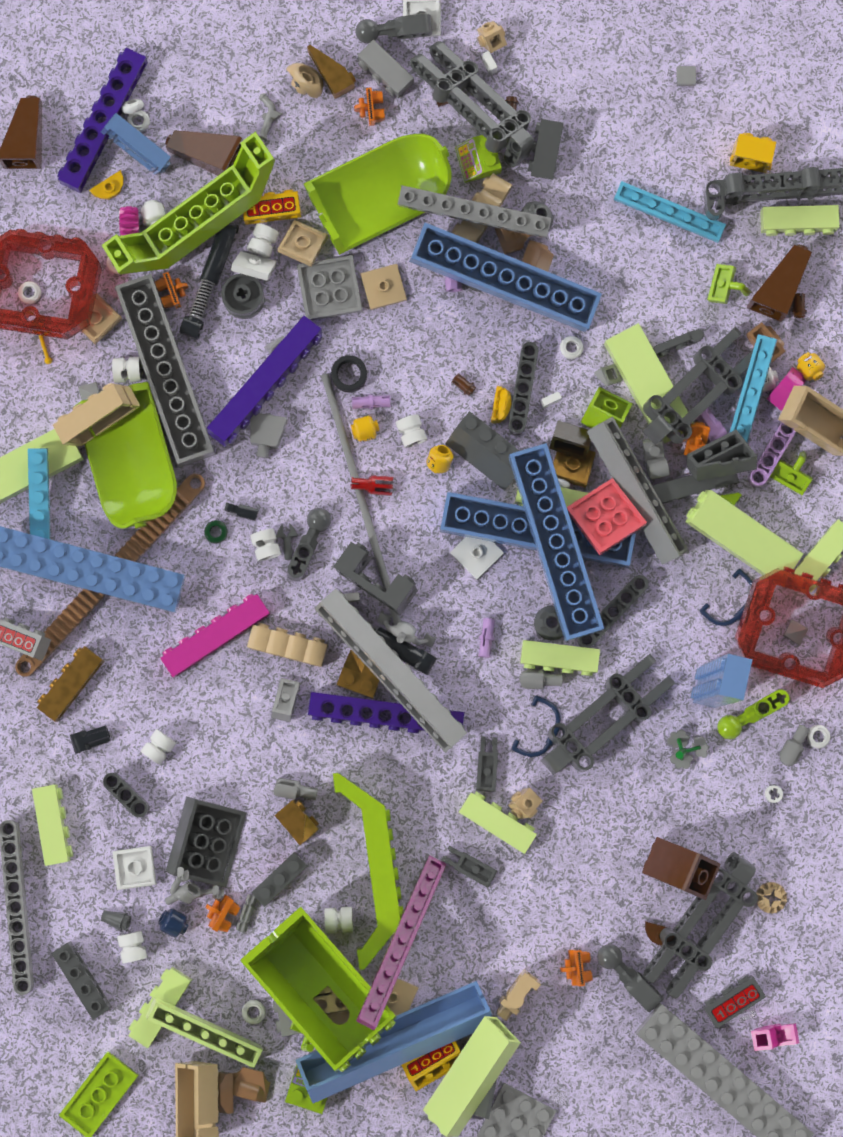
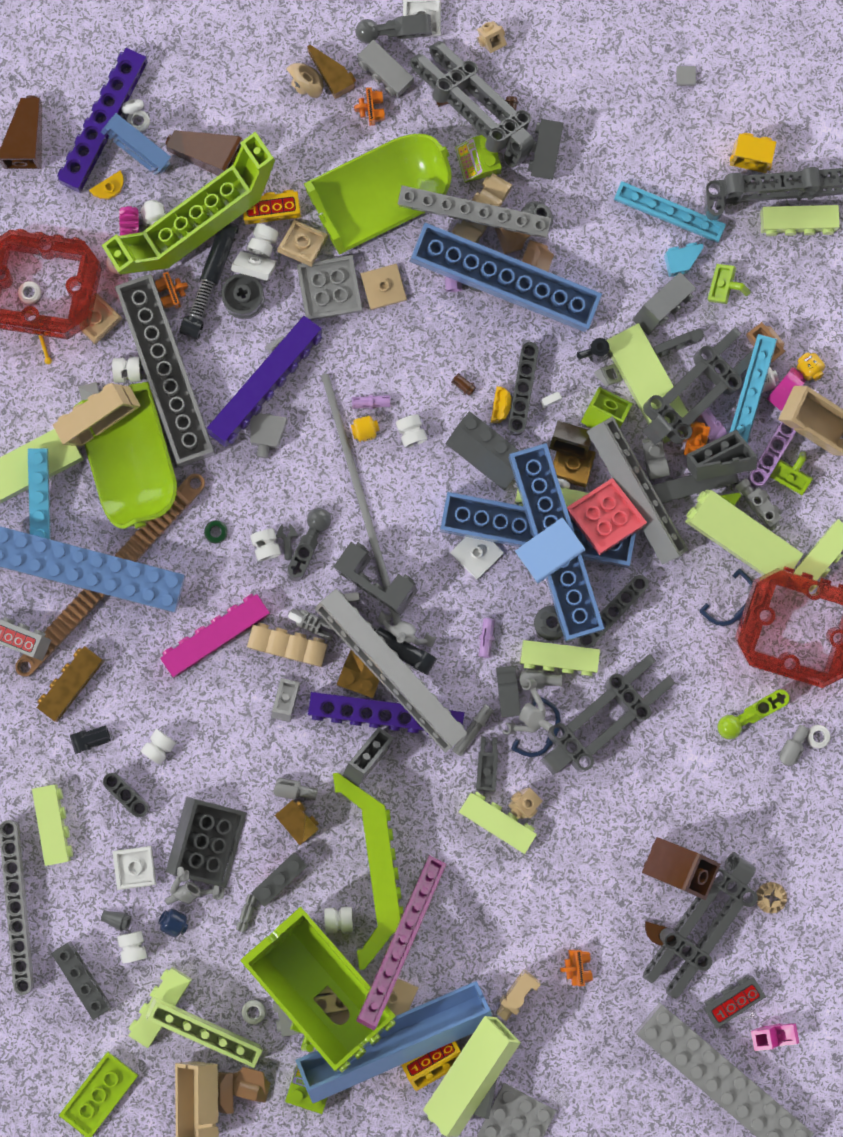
orange hips [205,895,240,932] -> none
black bar [224,502,259,521] -> none
light grey piece [259,93,283,141] -> none
black tyre [331,355,367,393] -> none
red arm [350,475,394,496] -> none
yellow head [426,445,453,474] -> none
dark grey hinge [441,845,497,888] -> none
white tile [482,51,498,75] -> none
white piece [560,336,583,359] -> none
dark grey beam [597,944,664,1013] -> none
light grey plant [667,730,709,769] -> none
medium blue brick [690,654,753,708] -> none
reddish brown slope [746,244,812,322] -> none
white bush [765,785,783,803] -> none
light grey slope [783,619,808,645] -> none
reddish brown pin [792,293,807,318] -> none
none -> light grey hinge [288,608,333,641]
none -> dark grey brick [342,727,394,787]
none -> light grey axle [452,704,494,756]
none -> dark grey piece [496,666,521,718]
none -> light grey piece [503,679,554,734]
none -> light blue piece [515,517,585,584]
none -> black piece [577,338,610,364]
none -> wedge [632,272,696,336]
none -> medium azure slope [664,242,704,277]
none -> light grey brick [735,478,782,531]

